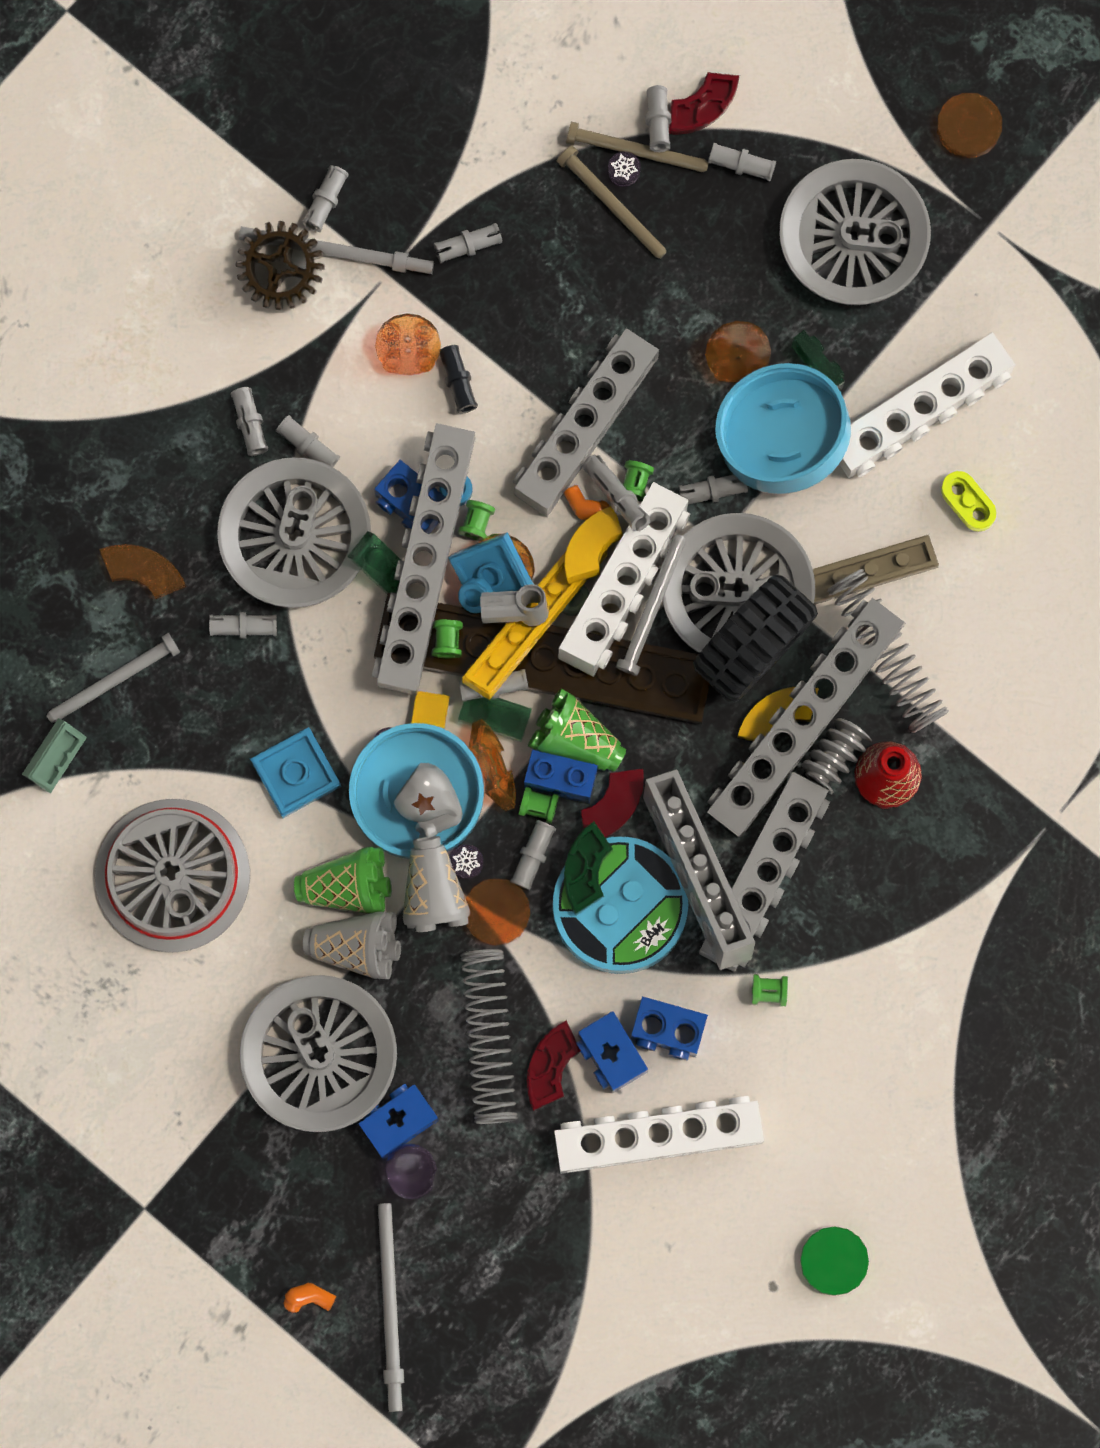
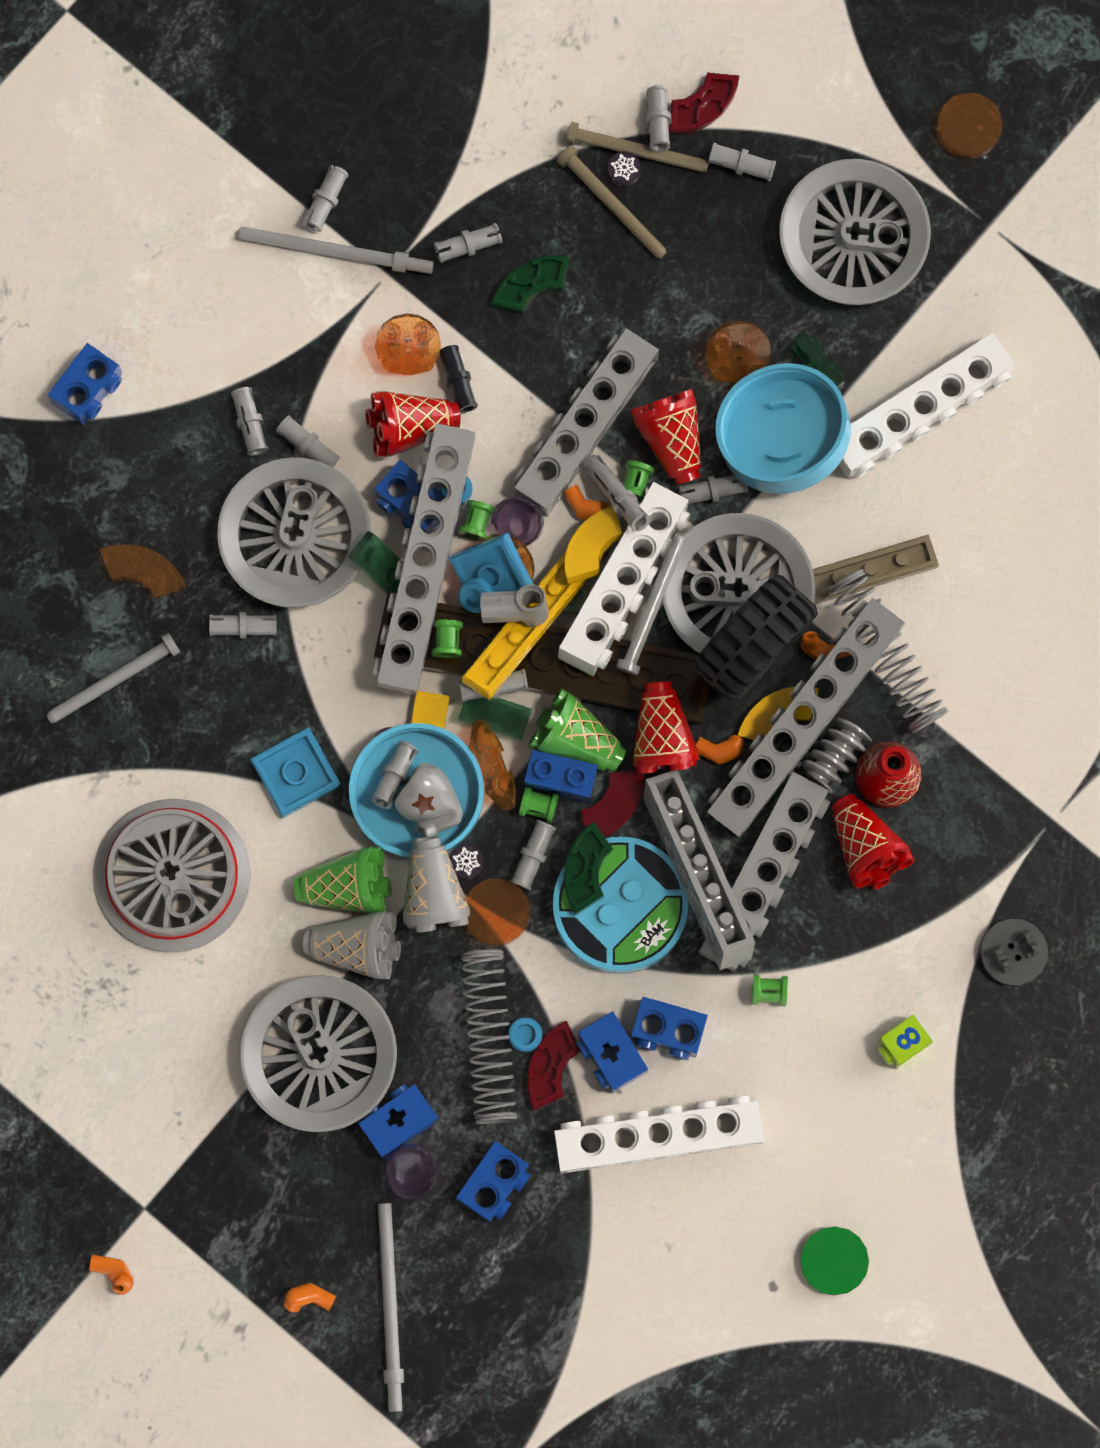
sand green plate [22,718,87,793] -> none
dark brown gear [235,221,325,311] -> none
neon yellow plate [941,471,997,532] -> none
none -> blue brick [48,343,122,425]
none -> orange arm [89,1255,134,1295]
none -> red cone [365,391,461,457]
none -> light grey pin [371,741,418,809]
none -> blue brick [456,1141,531,1223]
none -> dark green tile [491,255,570,314]
none -> clear purple hair [491,496,544,548]
none -> dark azure tile [509,1018,542,1053]
none -> red cone [629,389,701,485]
none -> red cone [633,681,699,774]
none -> orange arm [696,735,745,764]
none -> orange arm [800,631,850,660]
none -> red cone [832,794,915,890]
none -> lime brick [877,1014,933,1069]
none -> dark grey plate [980,919,1048,986]

